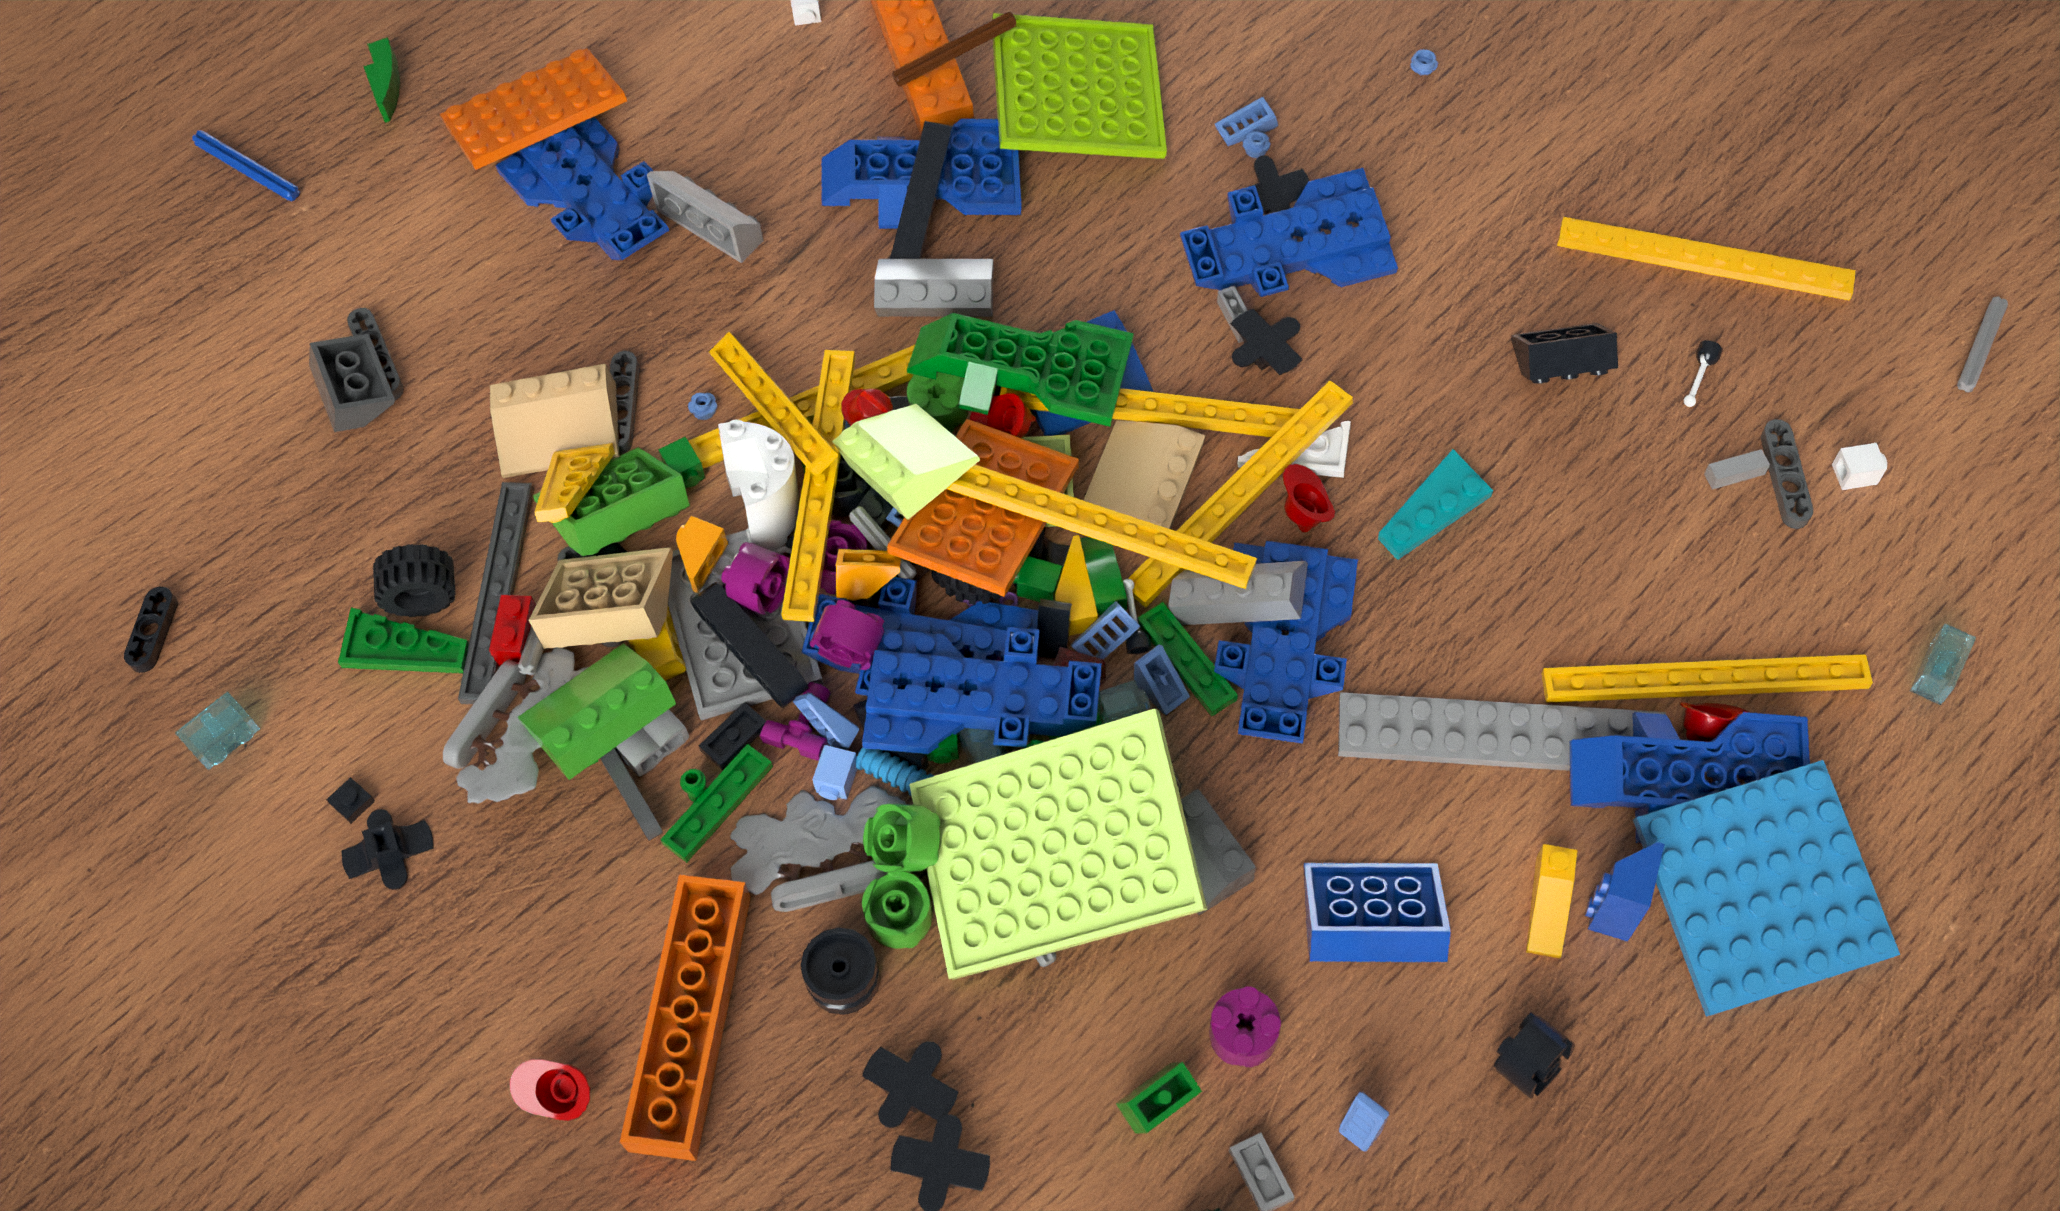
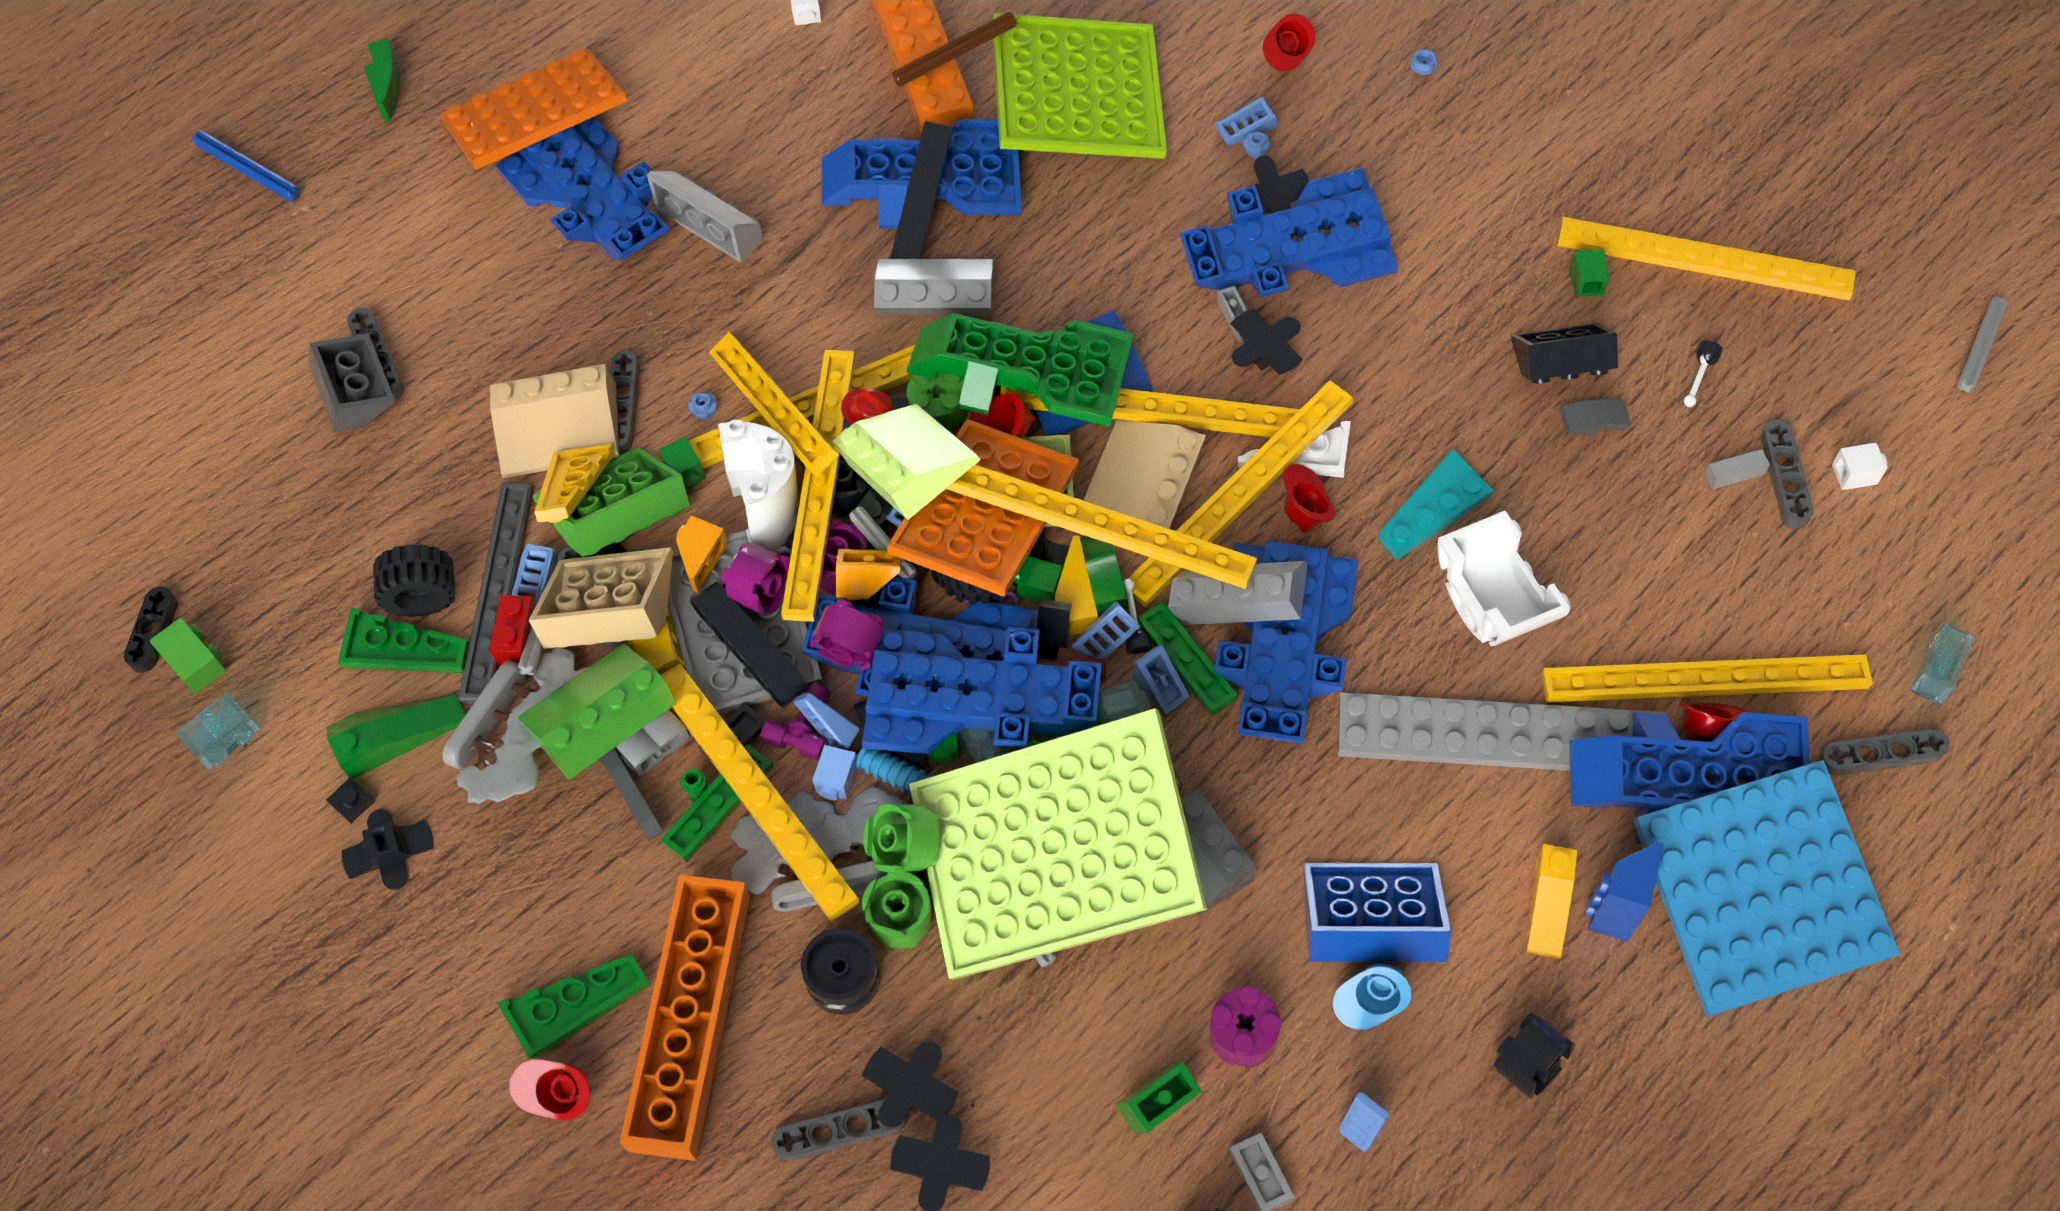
none -> bright green brick [149,617,226,694]
none -> green wedge [326,694,466,779]
none -> green wing [497,954,651,1060]
none -> medium blue slope [512,544,558,605]
none -> yellow plate [660,663,859,922]
none -> dark grey beam [772,1099,907,1161]
none -> red piece [1263,14,1316,72]
none -> piece [1333,963,1412,1030]
none -> white cylinder [1438,511,1571,646]
none -> dark grey slope [1560,399,1631,436]
none -> green brick [1569,249,1610,297]
none -> dark grey beam [1818,729,1950,776]

